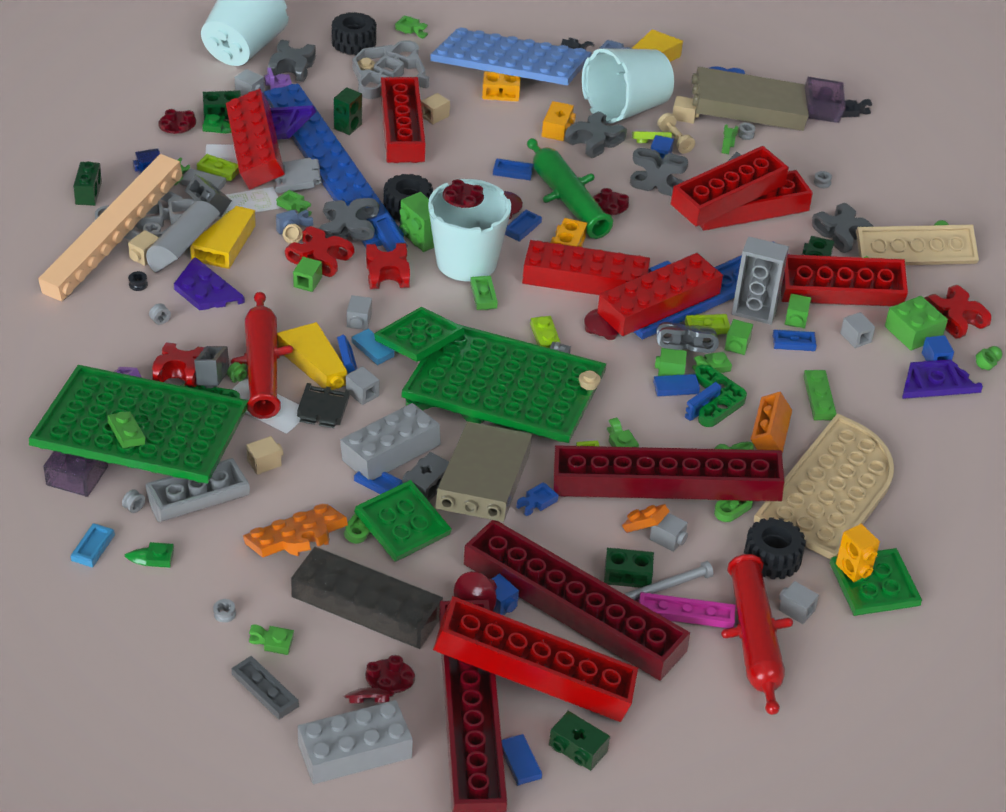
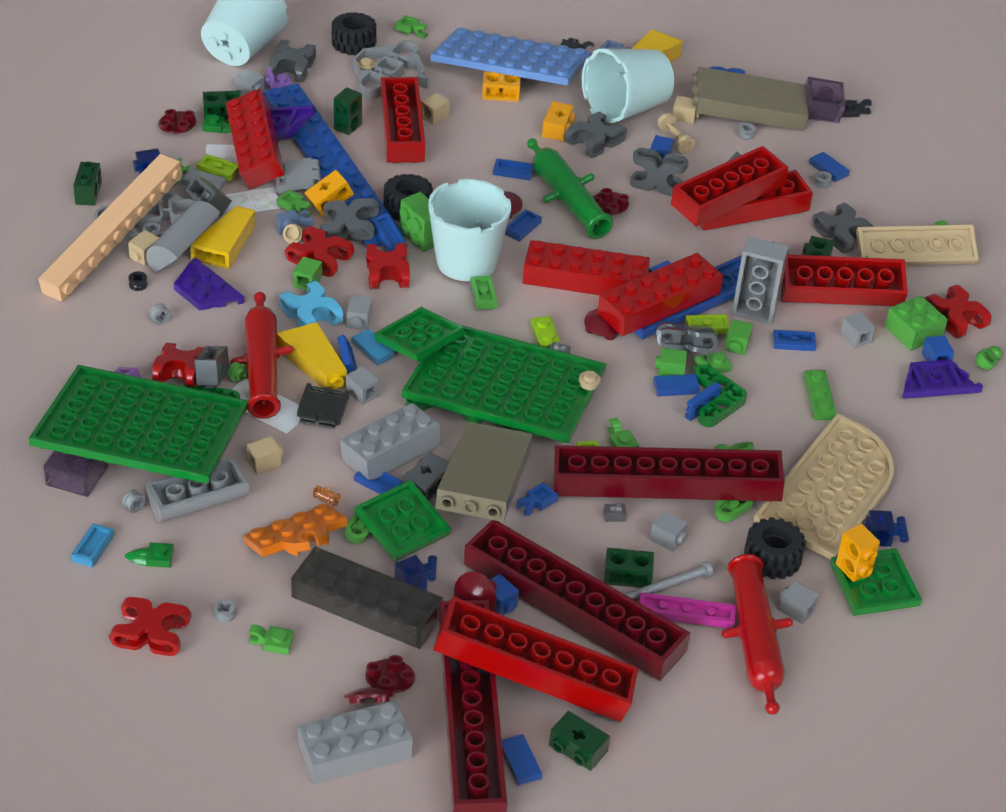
bright green plate [108,412,145,448] -> none
dark grey plate [231,656,299,720] -> none
dark red dish [443,179,484,208] -> none
light orange brick [551,218,587,247] -> none
orange plate [622,504,670,533] -> none
lime plate [632,131,672,143] -> none
bright green plate [722,124,738,154] -> none
orange brick [751,391,792,453] -> none
bright green brick [785,294,811,328] -> none
none -> red piece [109,597,192,656]
none -> medium azure piece [279,281,343,327]
none -> light orange brick [304,170,354,217]
none -> clear orange piece [313,485,341,506]
none -> clear blue brick [395,555,437,598]
none -> flat silver piece [603,503,626,522]
none -> blue tile [809,152,850,182]
none -> clear blue brick [865,510,909,547]

